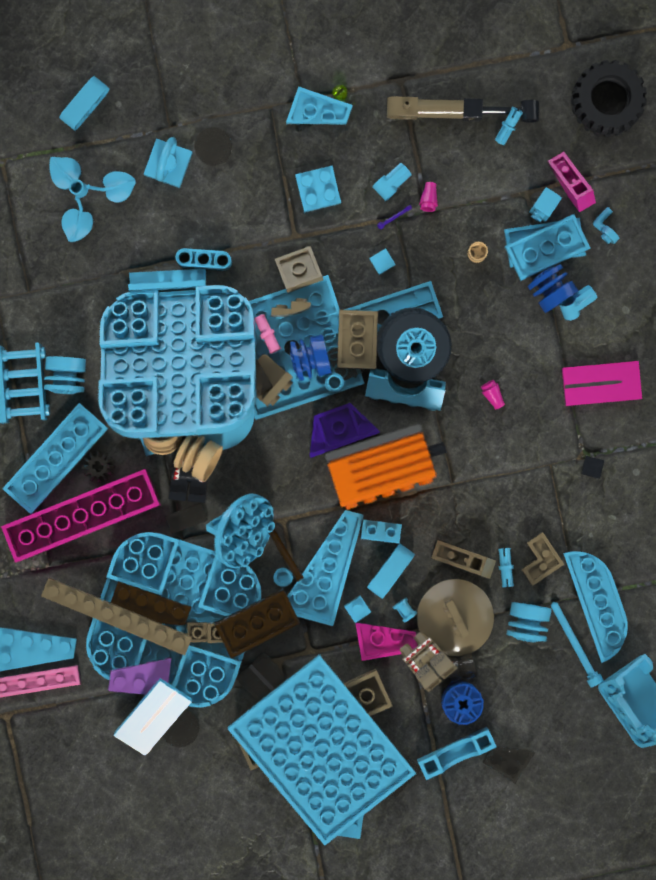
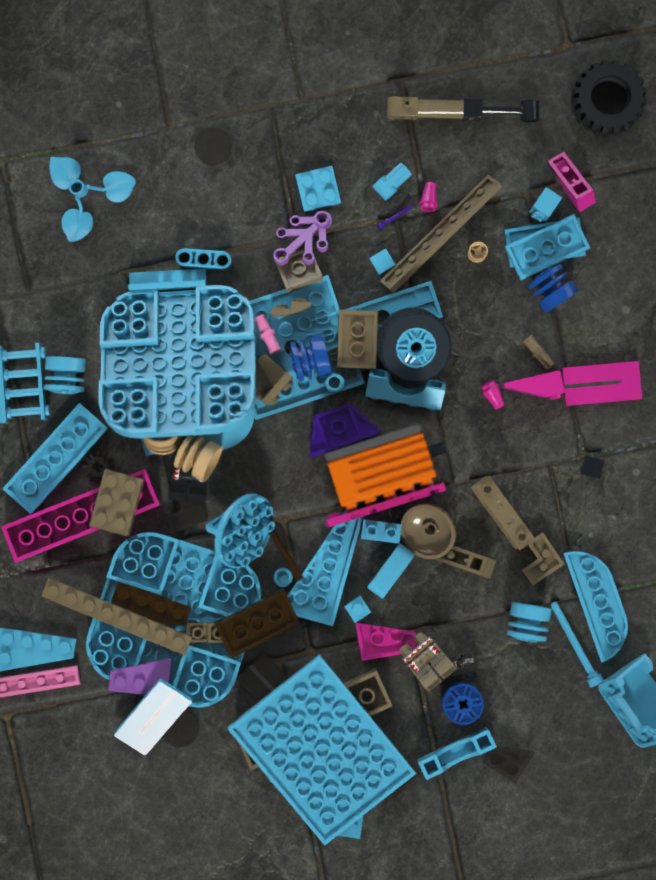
medium azure beam [59,76,110,131] -> none
medium azure tile [144,137,193,188] -> none
medium azure wing [286,87,353,125] -> none
clear neon green hinge [332,85,348,101] -> none
medium azure bush [393,597,417,623] -> none
dark tan bracket [417,579,494,656] -> none
medium azure axle [495,107,523,145] -> none
medium azure pin [498,548,514,587] -> none
medium azure piece [559,285,597,321] -> none
medium azure plate [593,207,620,244] -> none
none -> dark tan brick [89,469,145,536]
none -> medium lavender plant [273,211,332,265]
none -> dark pink wing [324,482,446,528]
none -> dark tan plate [380,175,502,293]
none -> dark tan dish [401,504,456,559]
none -> dark tan fence [470,476,535,551]
none -> dark pink slope [502,370,565,400]
none -> dark tan axle [523,334,554,370]

